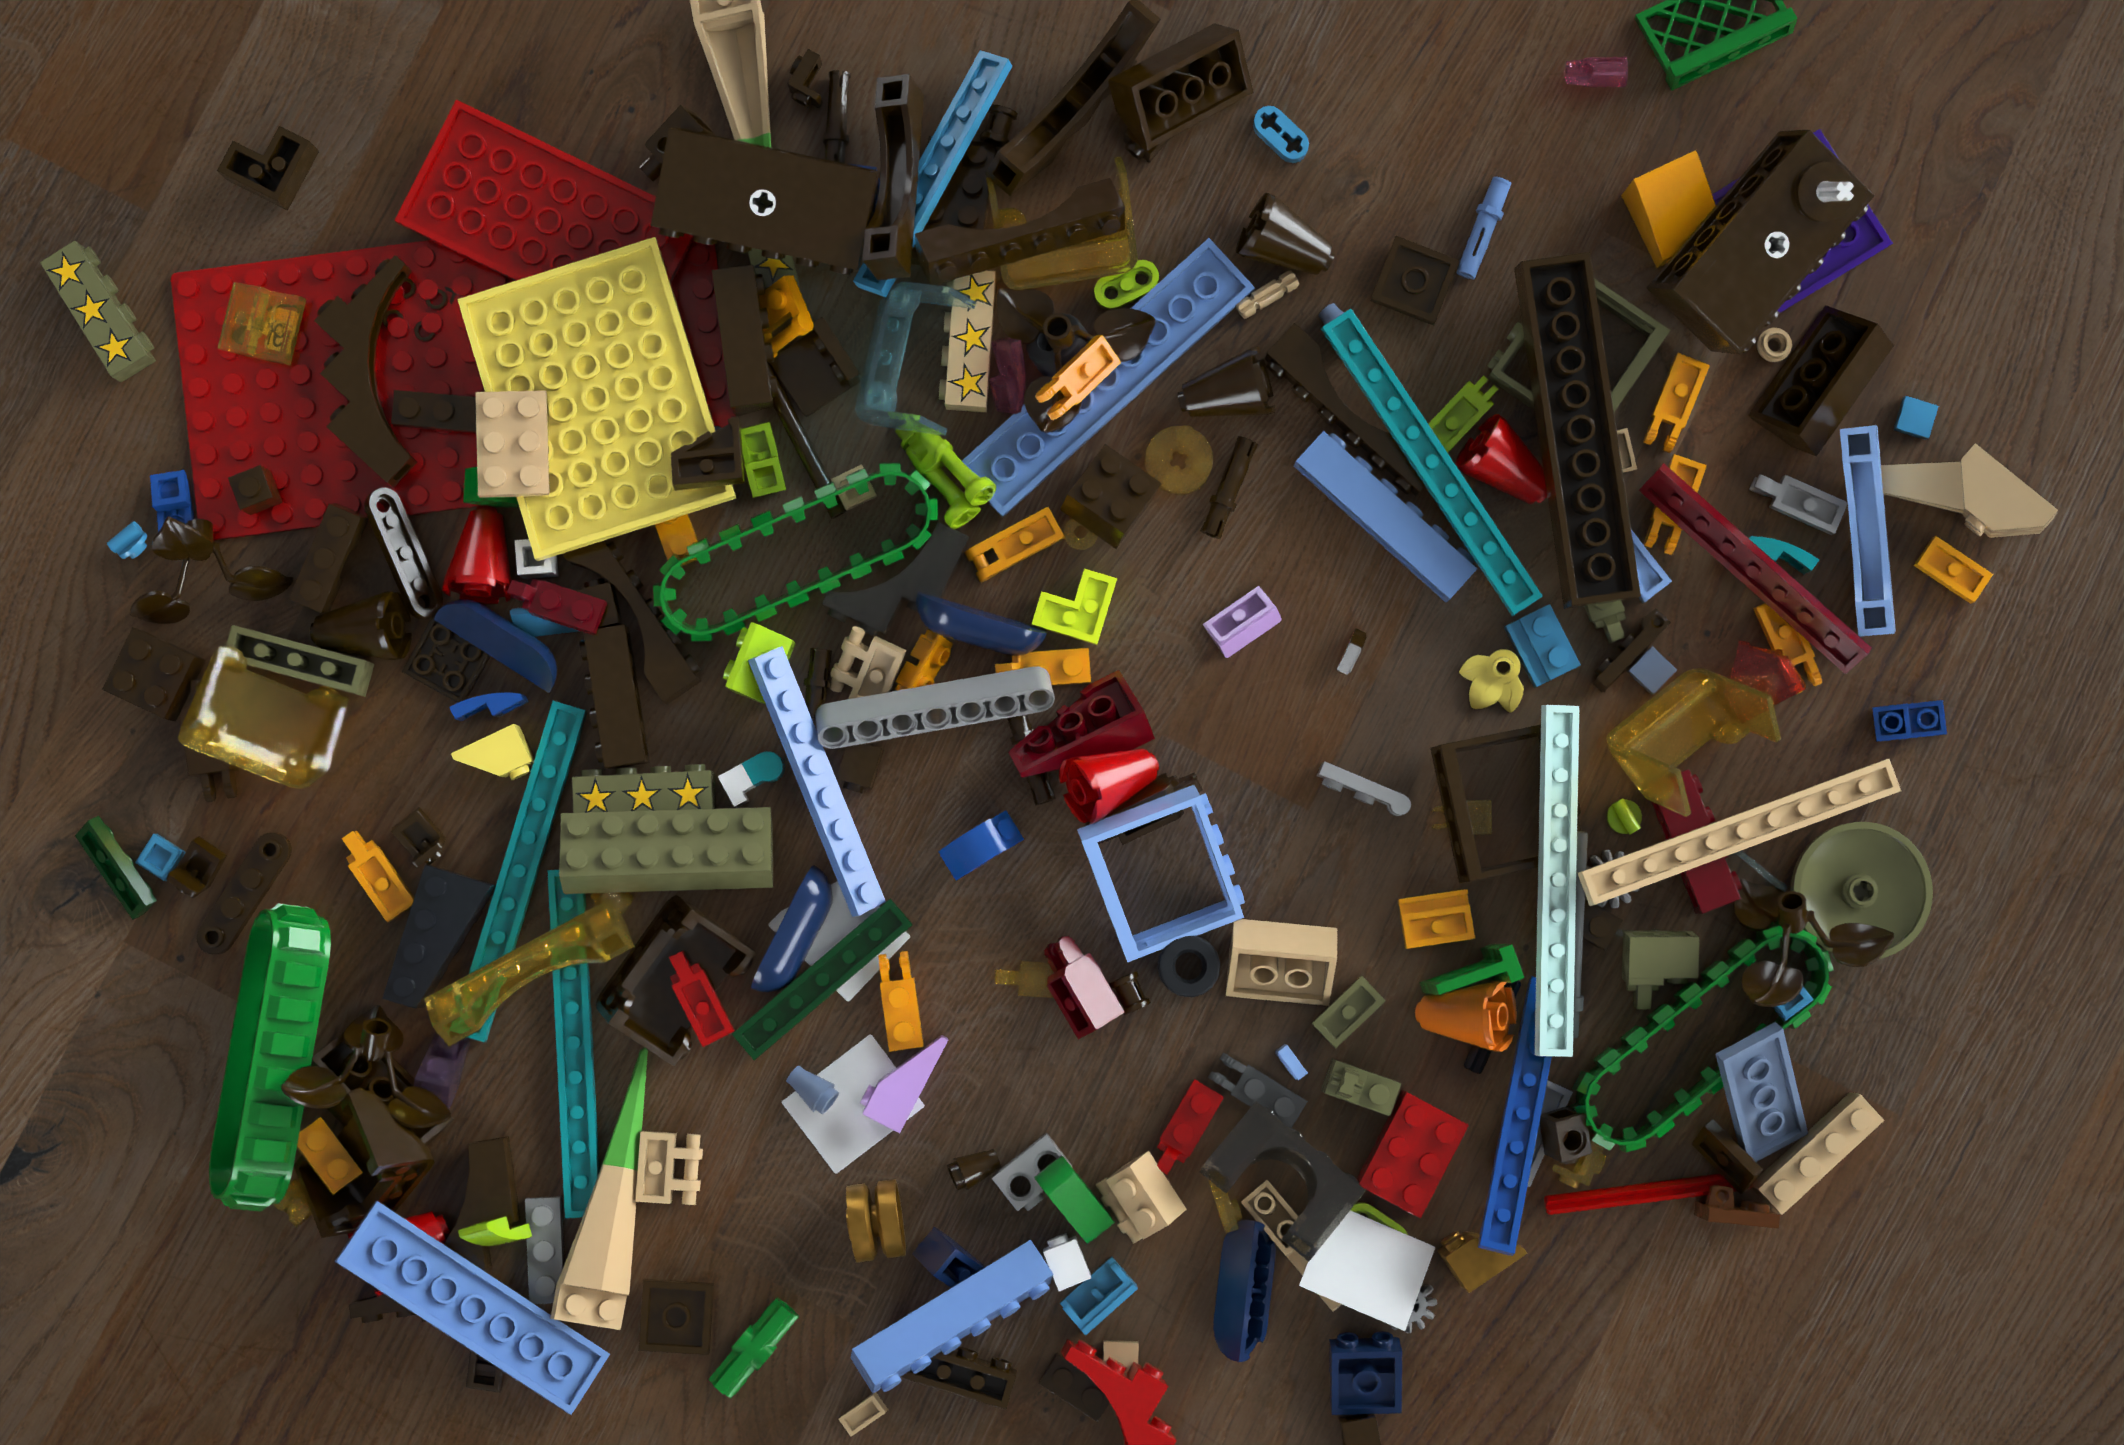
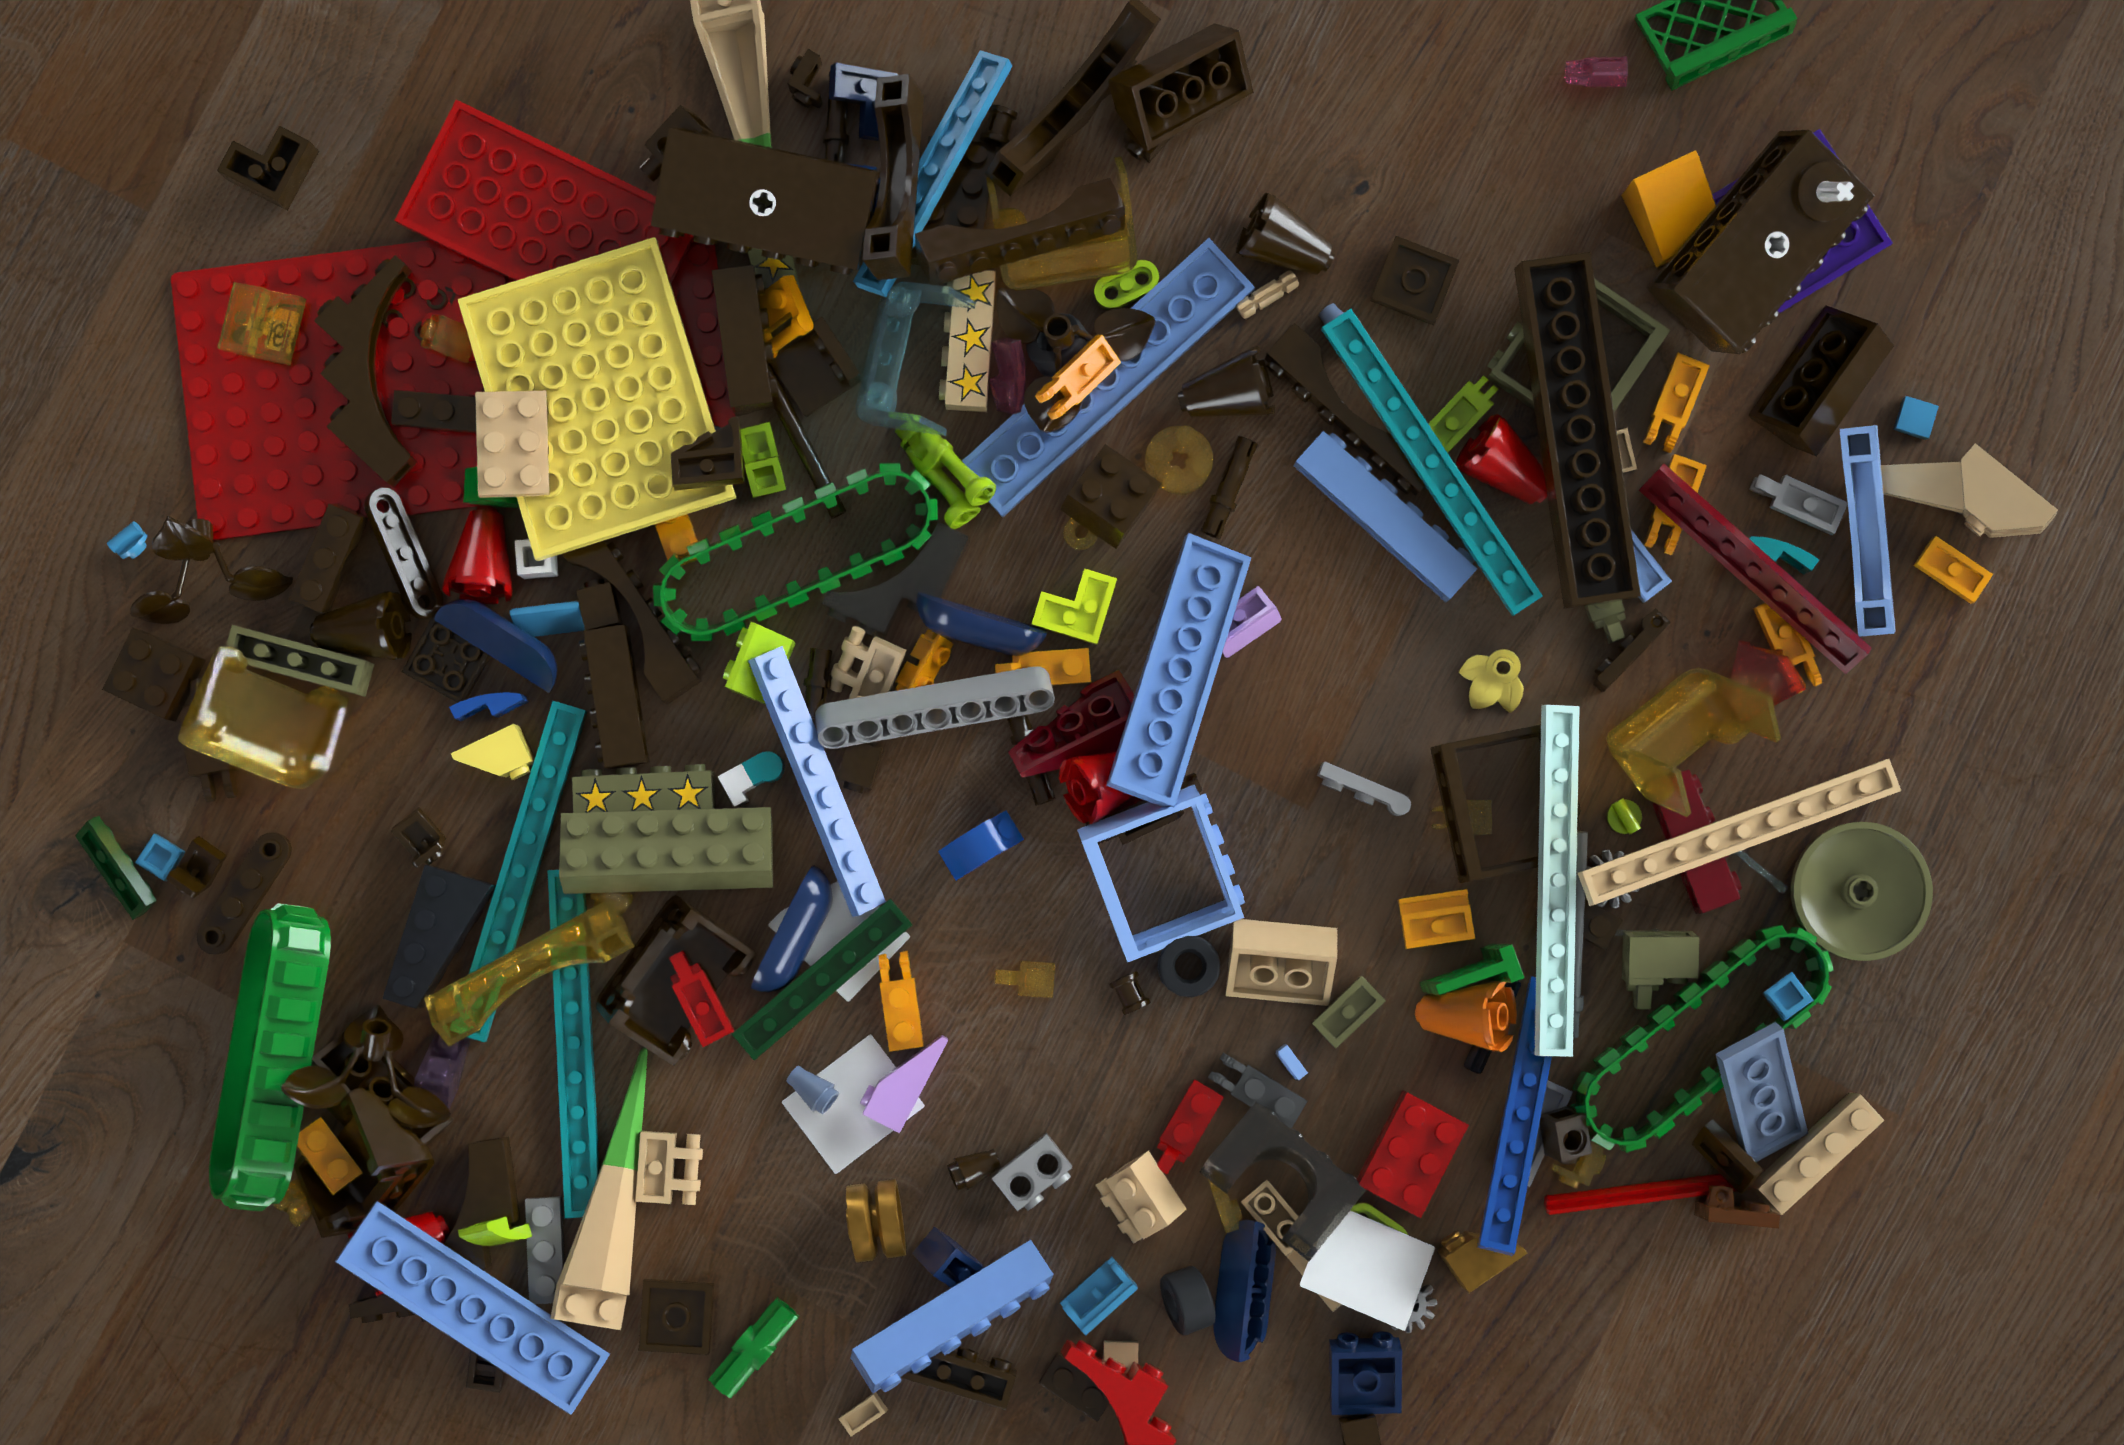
olive brick [40,241,156,383] -> none
blue slope [150,470,195,532] -> none
dark brown brick [228,465,283,515] -> none
light orange hinge [342,831,415,922] -> none
dark red hinge [507,579,607,635] -> none
tan tile [831,464,877,511] -> none
light orange plate [964,507,1065,583] -> none
green beam [1034,1155,1115,1244] -> none
white brick [1043,1233,1091,1291] -> none
hinge [1044,936,1125,1040] -> none
dark azure beam [1253,106,1309,163] -> none
olive hinge [1321,1058,1401,1116] -> none
tile [1336,628,1367,675] -> none
medium blue pin [1456,176,1511,280] -> none
dark azure plate [1504,604,1581,688] -> none
sand blue tile [1627,646,1677,695] -> none
dark brown plant [1734,879,1894,1007] -> none
tan plate [1757,328,1792,362] -> none
blue slope [1872,700,1947,742] -> none
none -> clear yellow bracket [420,315,472,363]
none -> dark blue plate [829,63,898,141]
none -> medium blue plate [1106,533,1252,808]
none -> black tyre [1160,1266,1216,1336]

